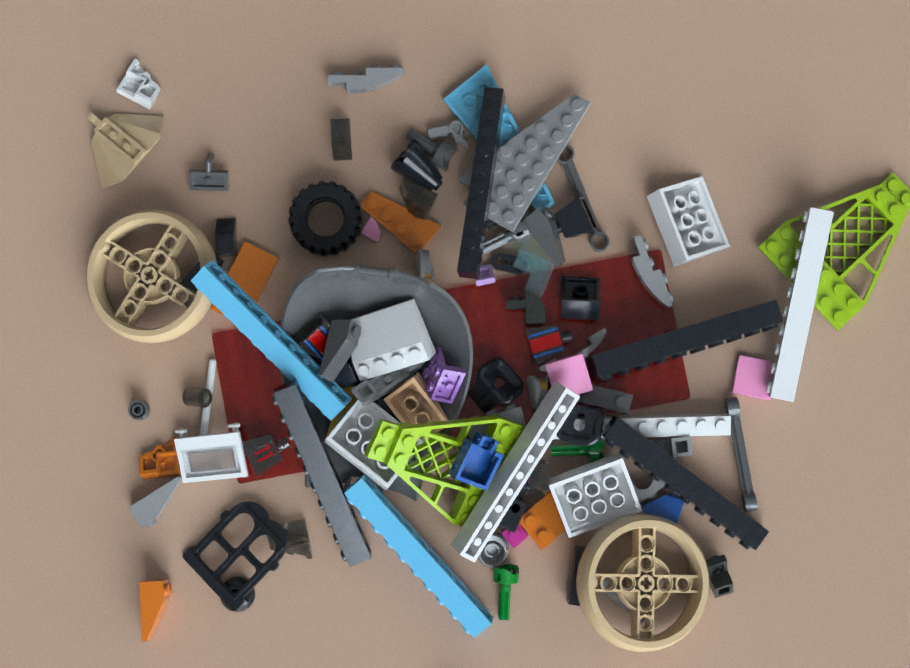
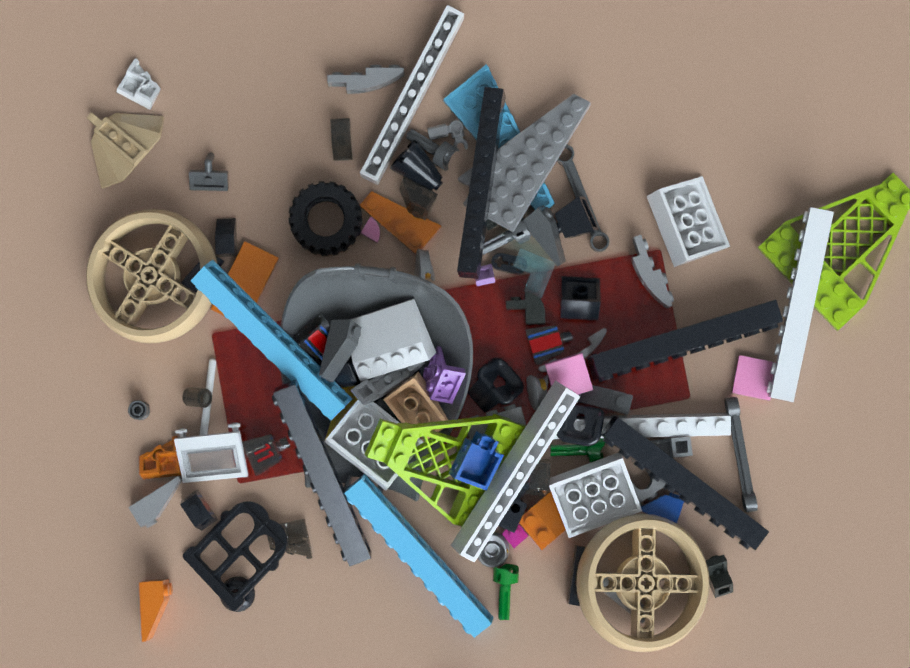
none -> black torso [180,489,218,531]
none -> white brick [360,5,464,185]

